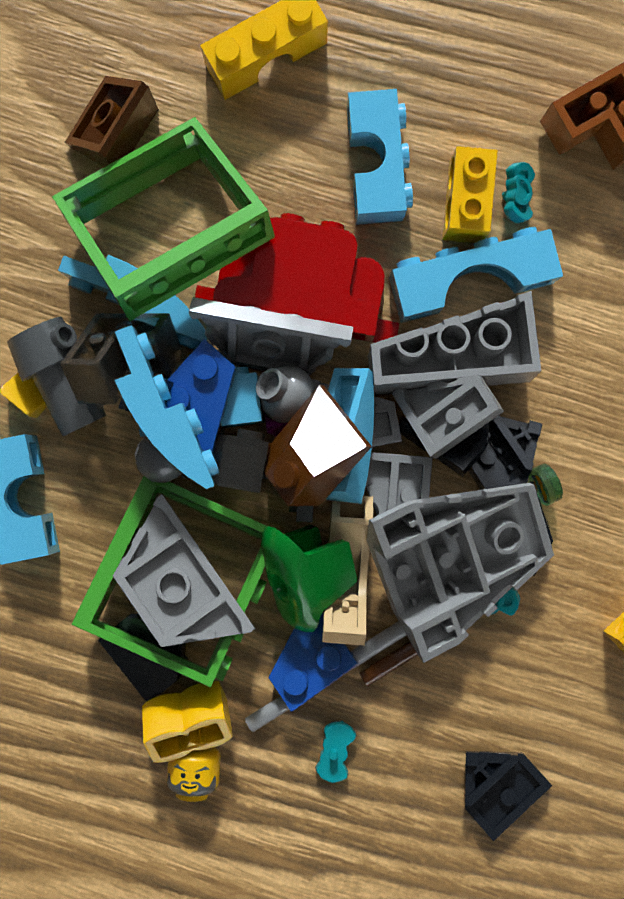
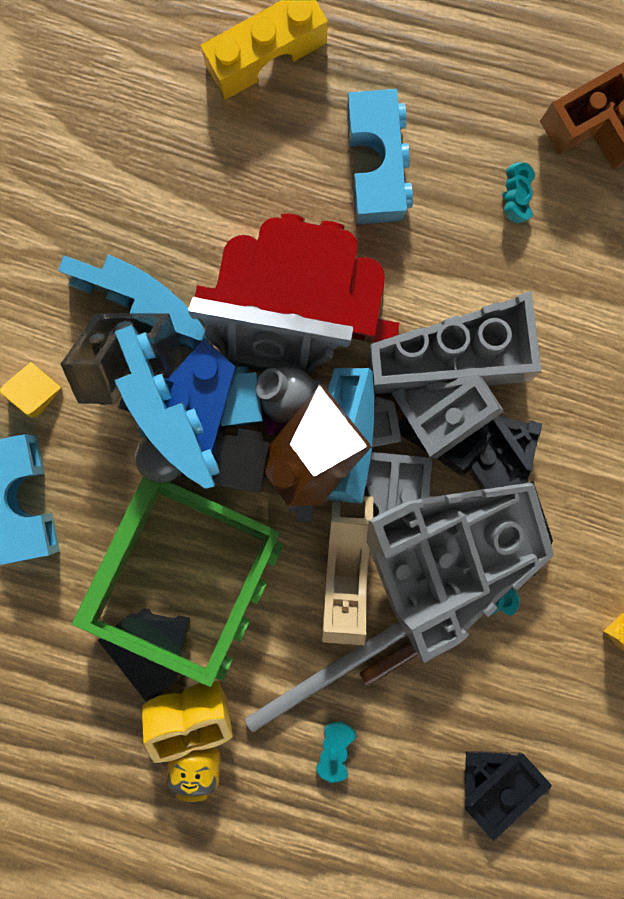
dark grey piece [7,317,106,437] -> none
bright green window [52,117,275,321] -> none
reddish brown slope [64,76,159,167] -> none
light grey wing [113,495,255,647] -> none
green piece [261,525,357,633] -> none
blue wing [268,612,359,712] -> none
medium azure arch [389,227,563,323] -> none
yellow brick [442,146,498,243] -> none
clear green tile [529,463,563,506] -> none

